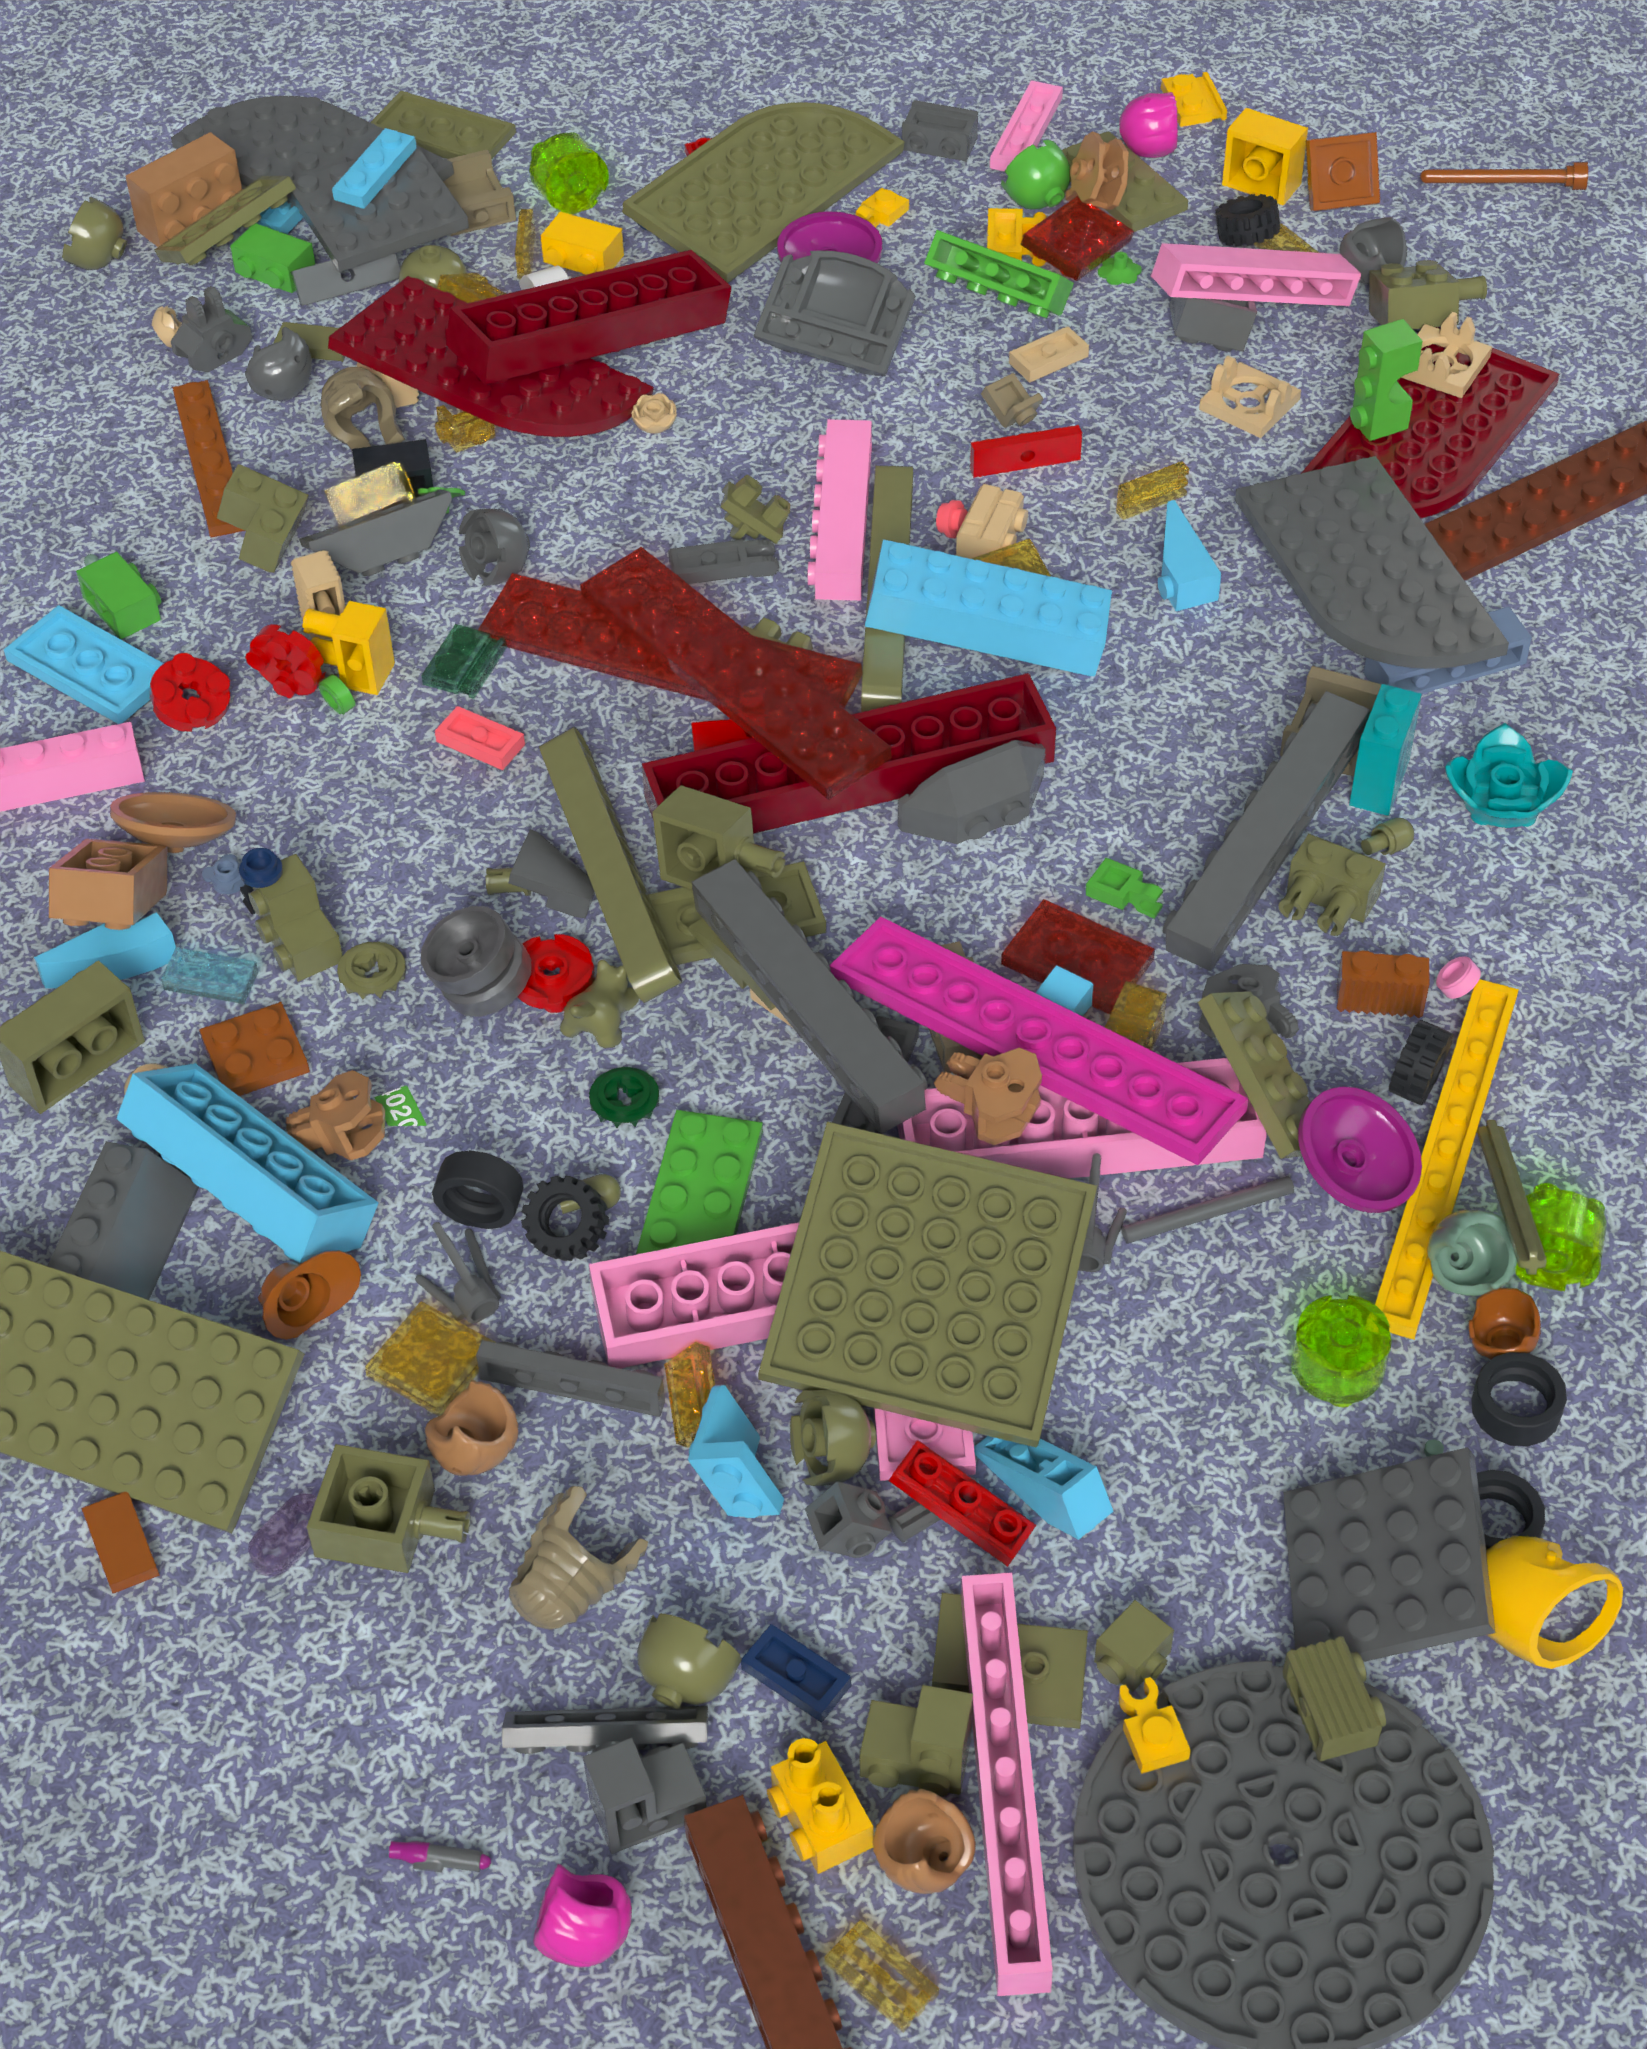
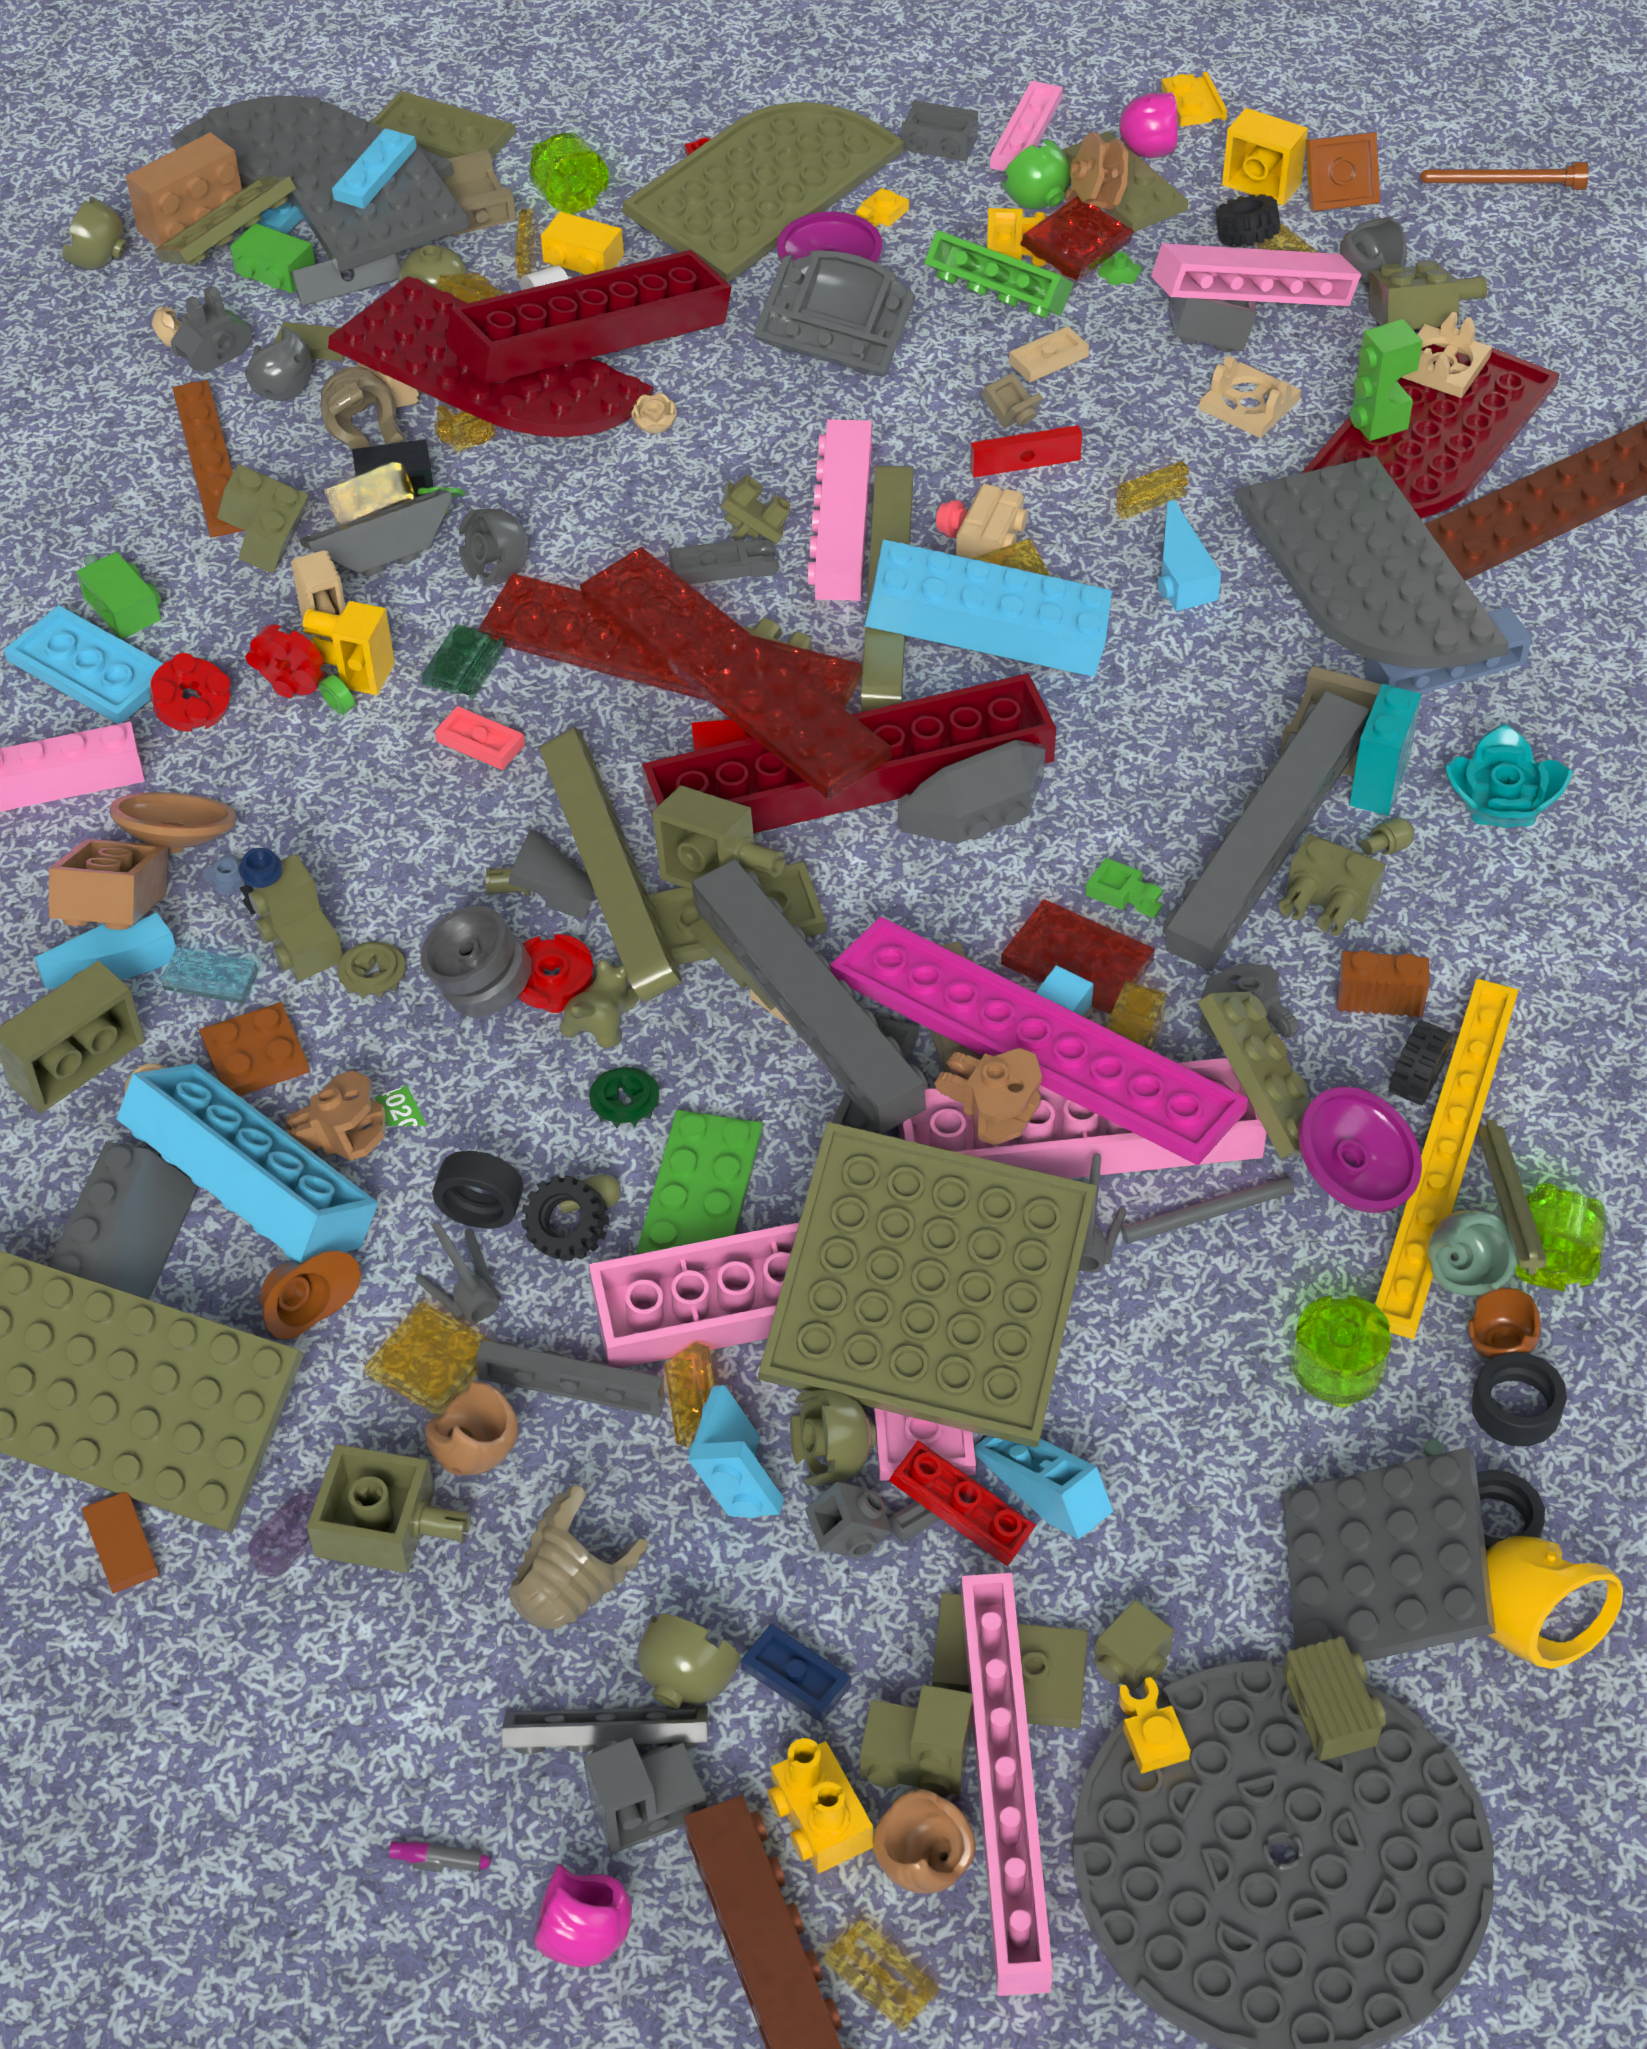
bright pink tile [1436,956,1481,999] -> none

